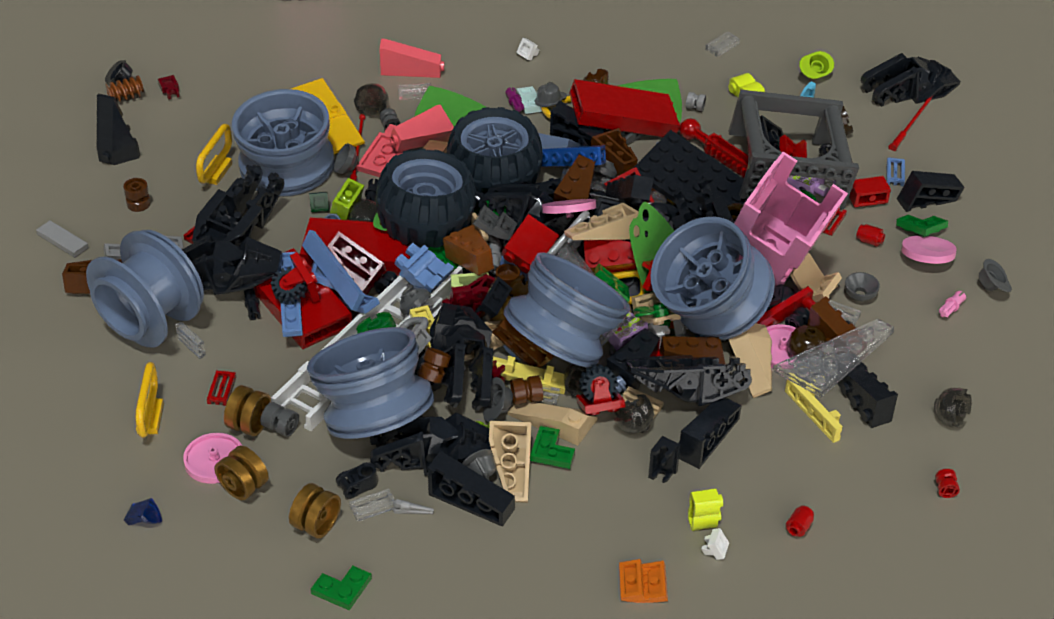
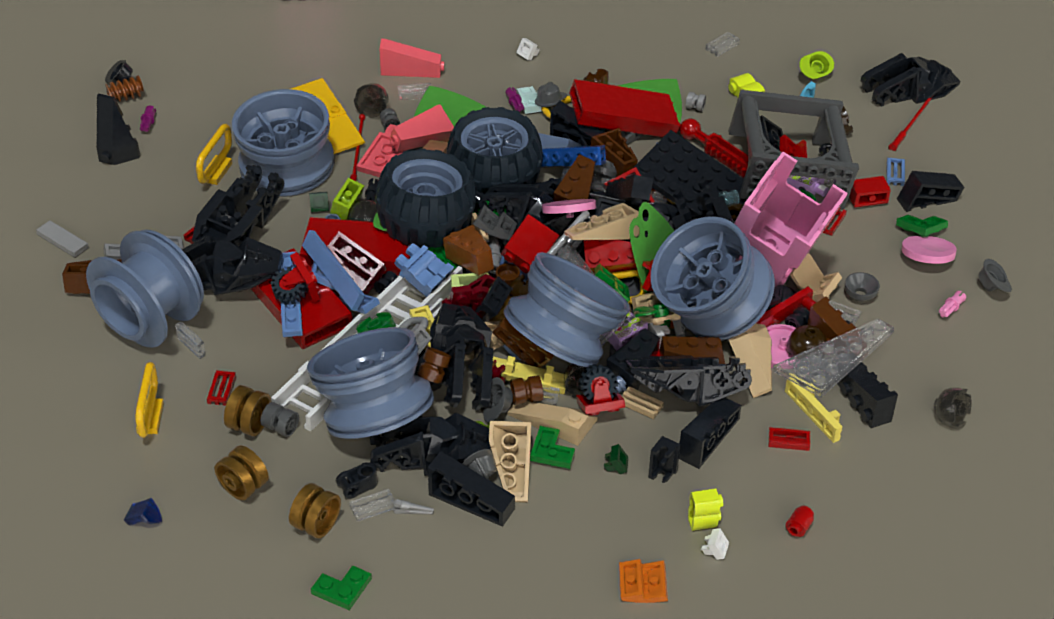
reddish brown wheel [123,178,150,212] -> none
dark red plate [158,75,180,99] -> none
bright pink piece [183,433,242,484] -> none
black axle [244,287,261,320] -> none
dark grey piece [333,143,358,174] -> none
dark grey piece [399,286,432,315] -> none
clear smoke cylinder [613,394,654,433] -> none
red brick [856,224,885,246] -> none
red wheel [935,469,960,498] -> none
none -> magenta axle [140,105,156,132]
none -> dark green tile [604,444,628,474]
none -> clear light blue wheel [719,190,739,205]
none -> red tile [768,427,810,451]

